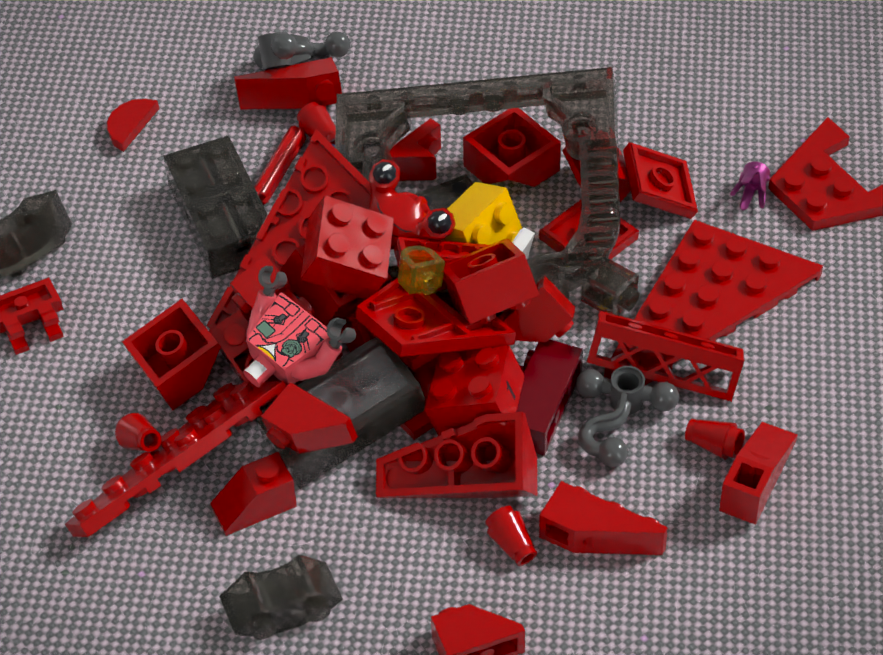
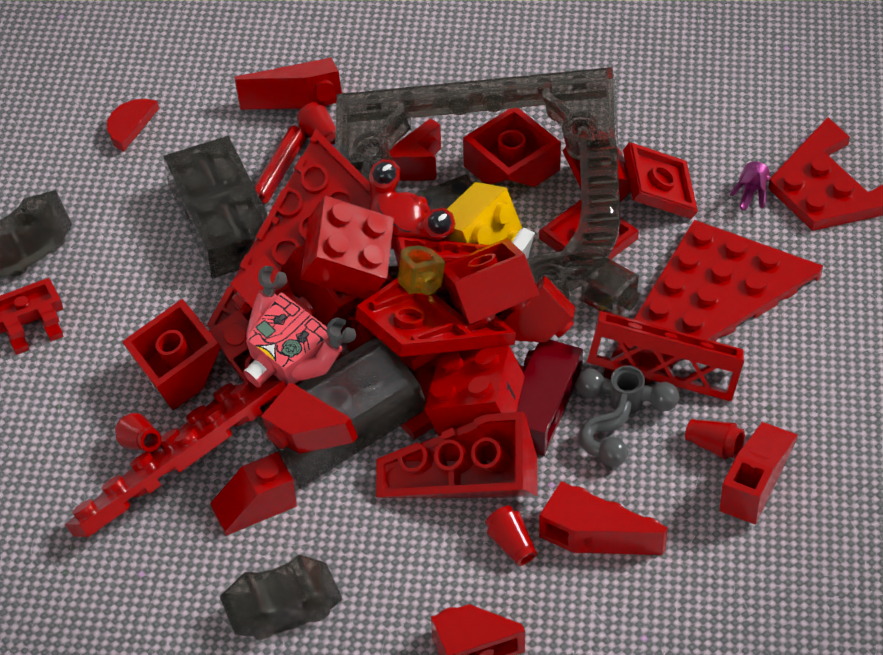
dark grey piece [253,32,351,70] -> none

